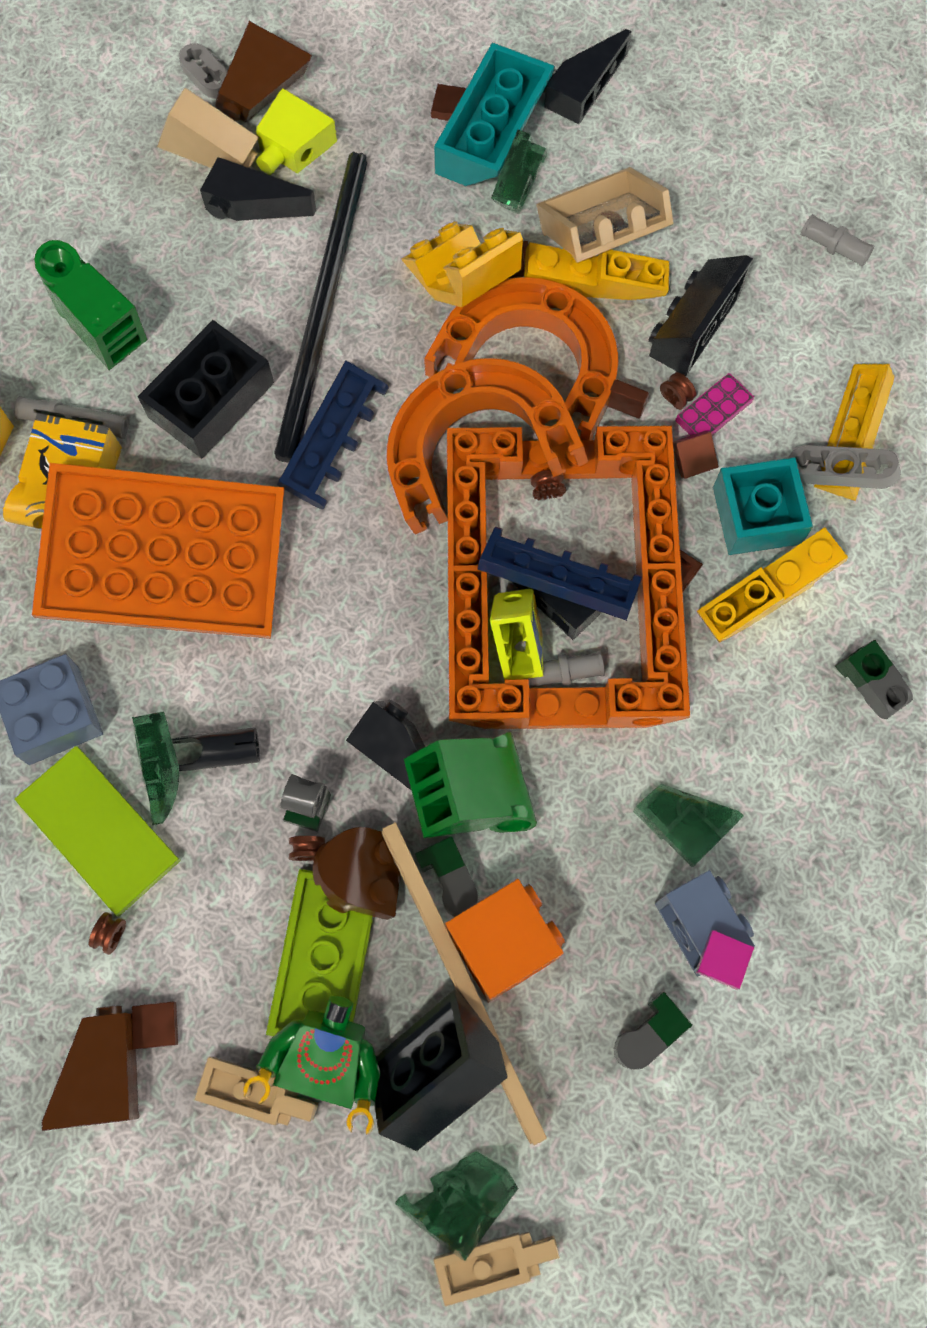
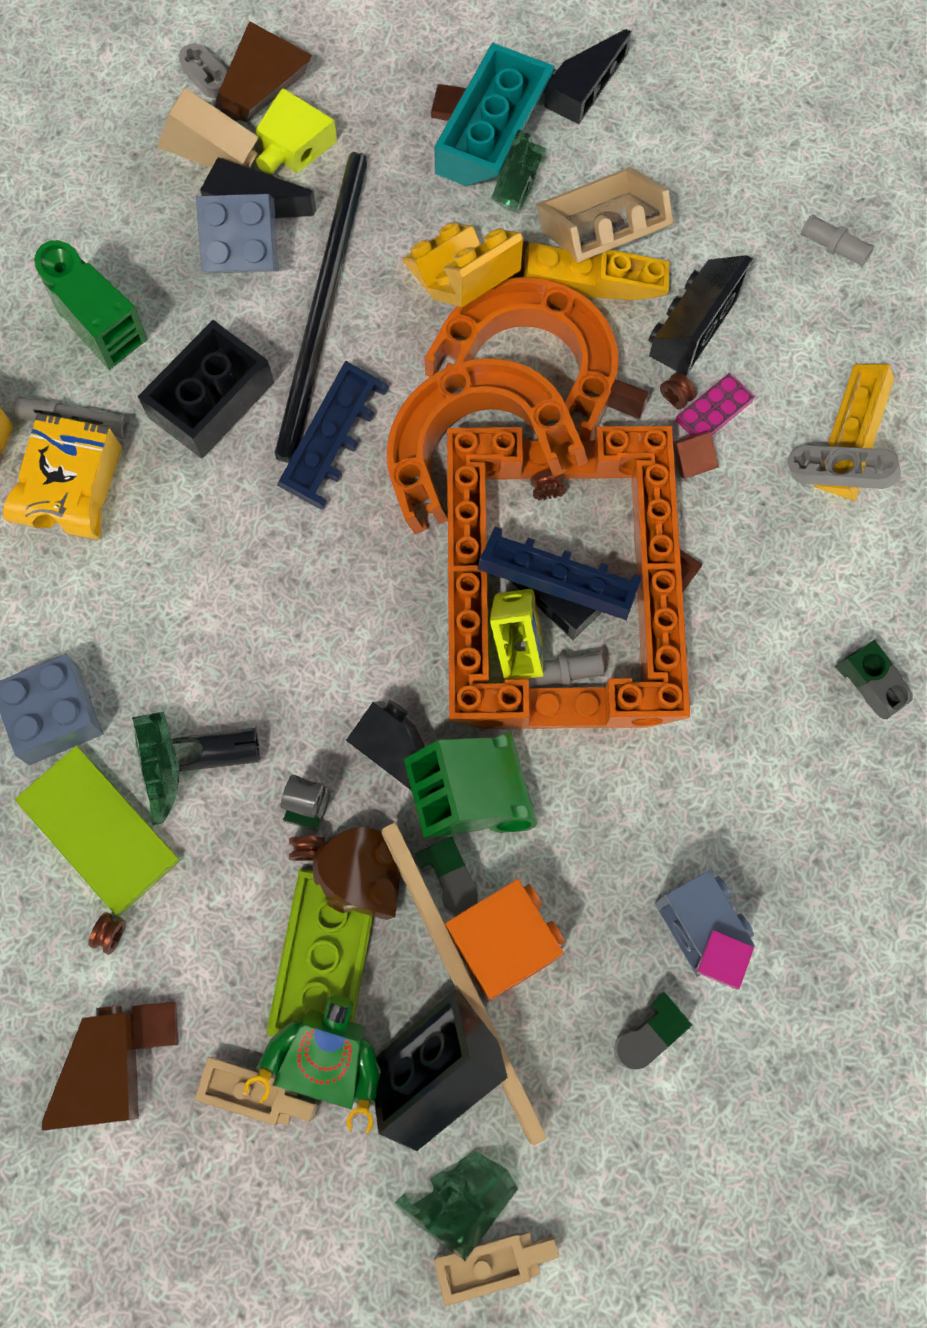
orange plate [32,463,284,639] -> none
clear green slope [633,784,744,867] -> none
yellow slope [697,527,848,643] -> none
teal brick [713,458,813,555] -> none
none -> sand blue brick [196,194,278,274]

